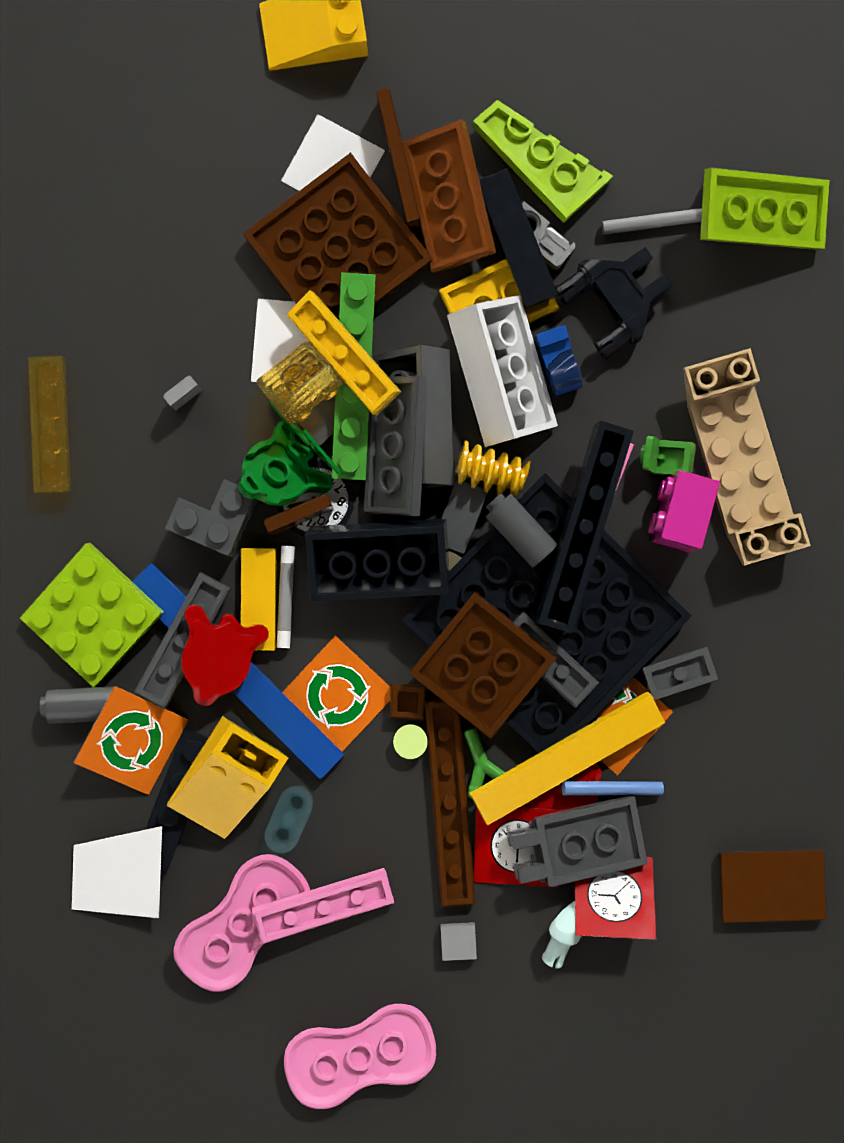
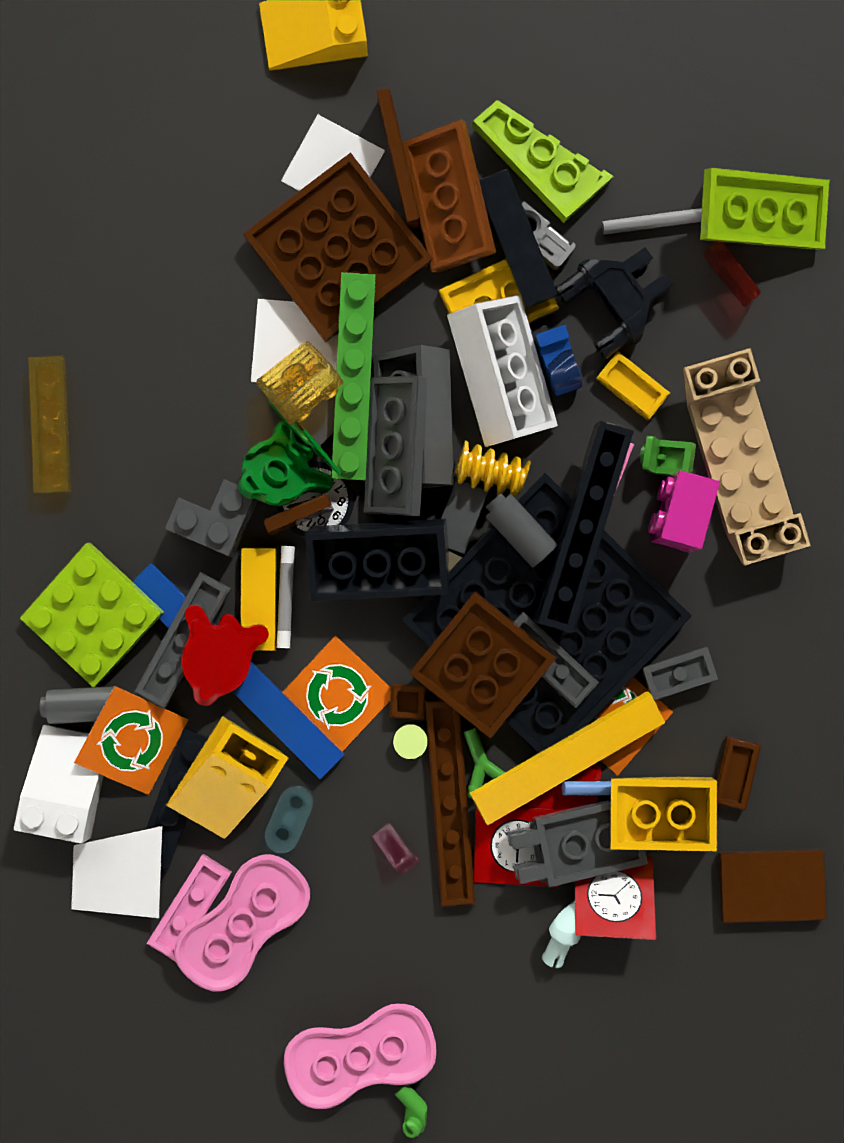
light grey tile [163,376,202,411] -> none
bright pink tile [252,868,394,944] -> none
yellow tile [286,290,401,416] -> none
light grey tile [440,922,477,961] -> none
none -> white slope [14,725,103,844]
none -> bright pink tile [147,854,232,962]
none -> clear pink piece [372,823,419,875]
none -> bright green arm [394,1085,428,1138]
none -> yellow tile [596,351,670,421]
none -> yellow slope [610,777,717,851]
none -> clear red tile [703,241,761,308]
none -> reddish brown tile [716,736,761,811]

